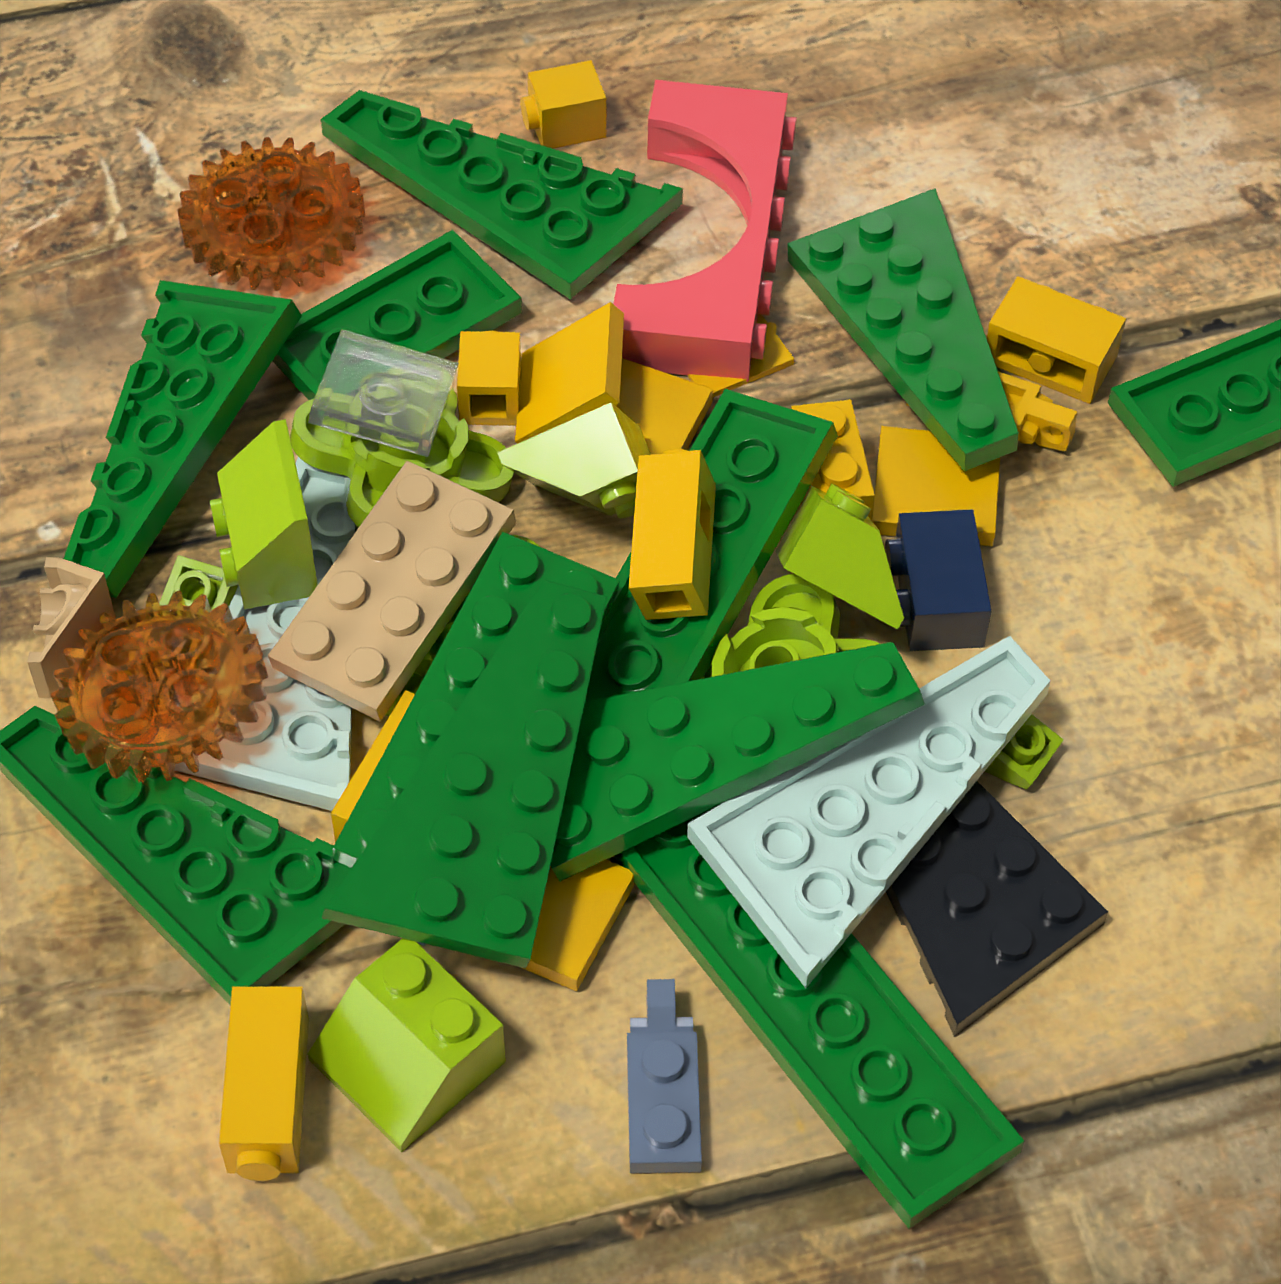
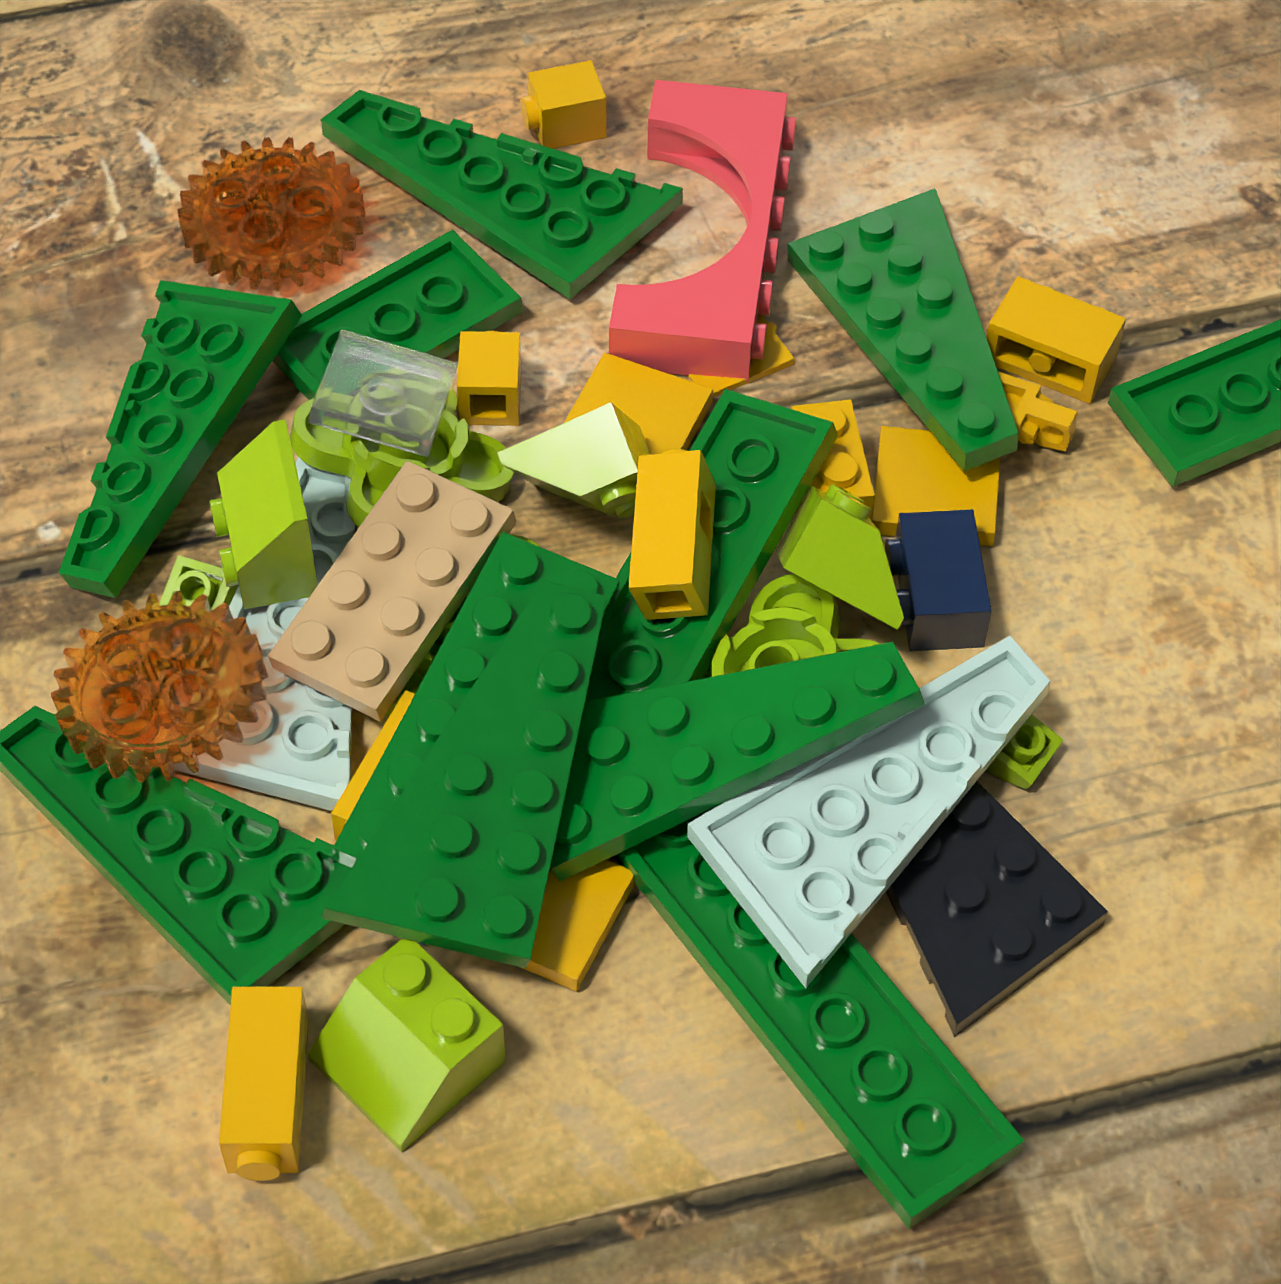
tan slope [27,557,123,698] -> none
yellow tile [515,302,624,444] -> none
sand blue hinge [627,979,702,1173] -> none

